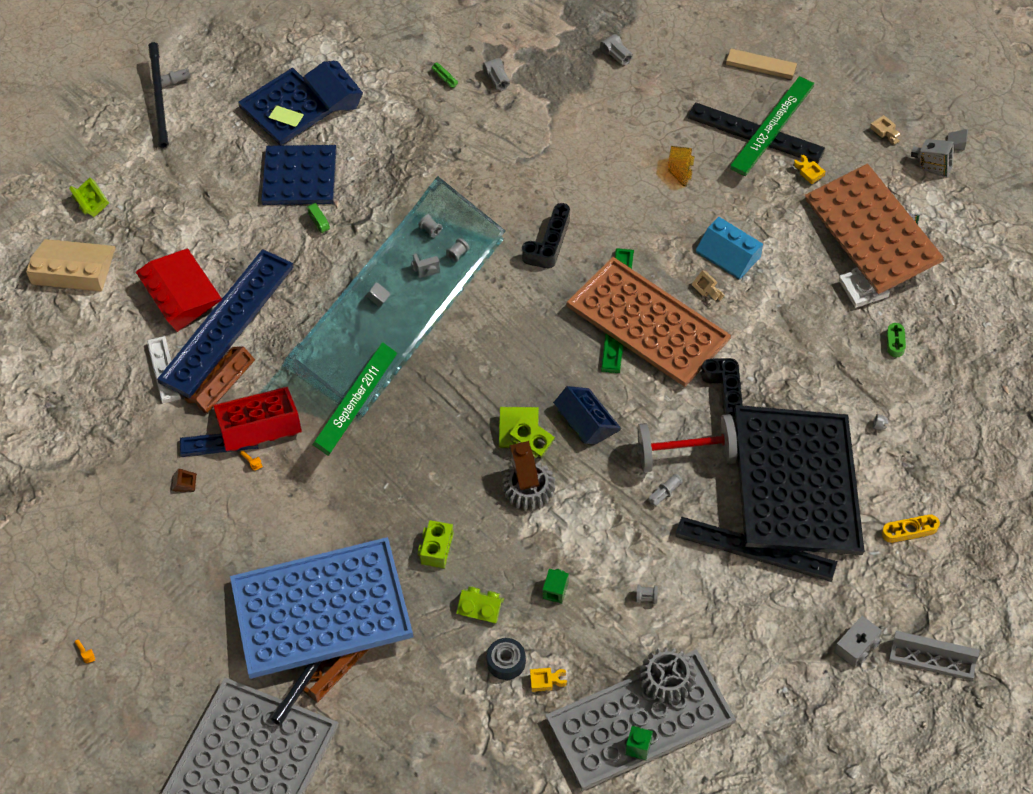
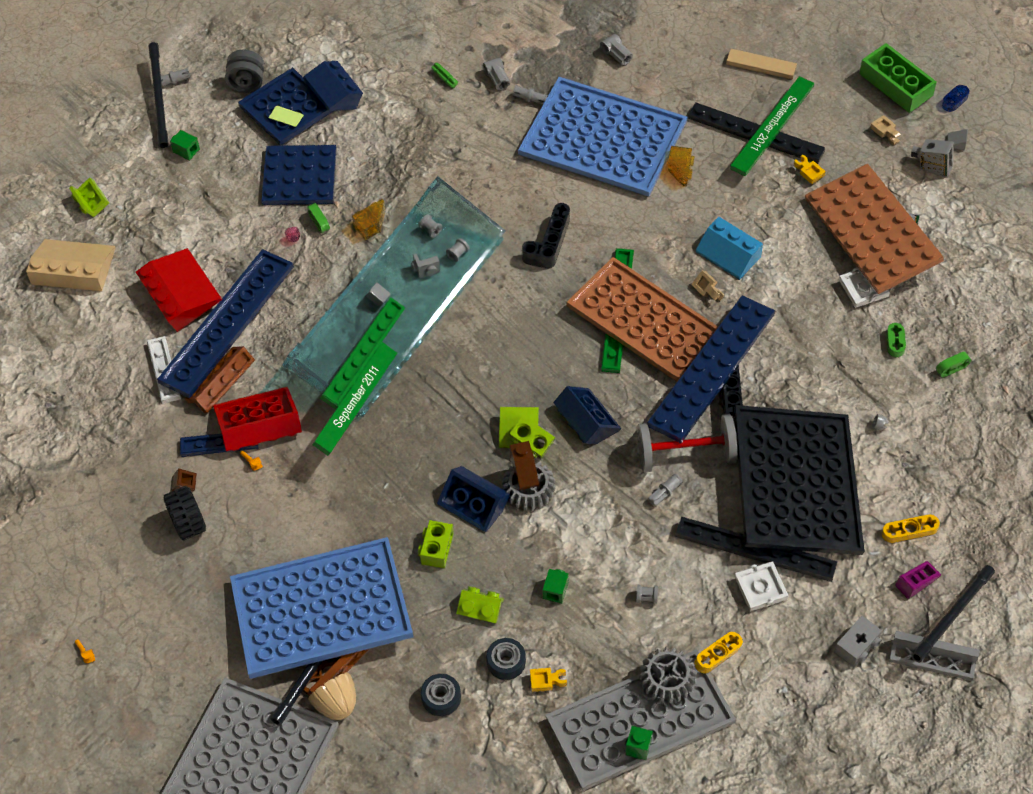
none -> black tyre [163,486,206,541]
none -> green brick [170,130,200,161]
none -> dark grey wheel [225,49,265,93]
none -> clear pink hinge [284,227,300,242]
none -> tan hair [308,672,356,721]
none -> green tile [320,297,405,410]
none -> clear yellow slope [352,199,385,241]
none -> wheel [421,673,461,716]
none -> dark blue slope [437,466,510,532]
none -> light grey pin [512,85,548,105]
none -> medium blue plate [518,77,687,197]
none -> dark blue plate [647,295,775,443]
none -> yellow beam [694,632,743,673]
none -> white plate [735,562,789,611]
none -> bright green brick [859,43,937,113]
none -> magenta slope [895,561,941,599]
none -> black piece [911,565,995,663]
none -> bright green beam [936,352,971,377]
none -> clear blue beam [942,85,970,112]

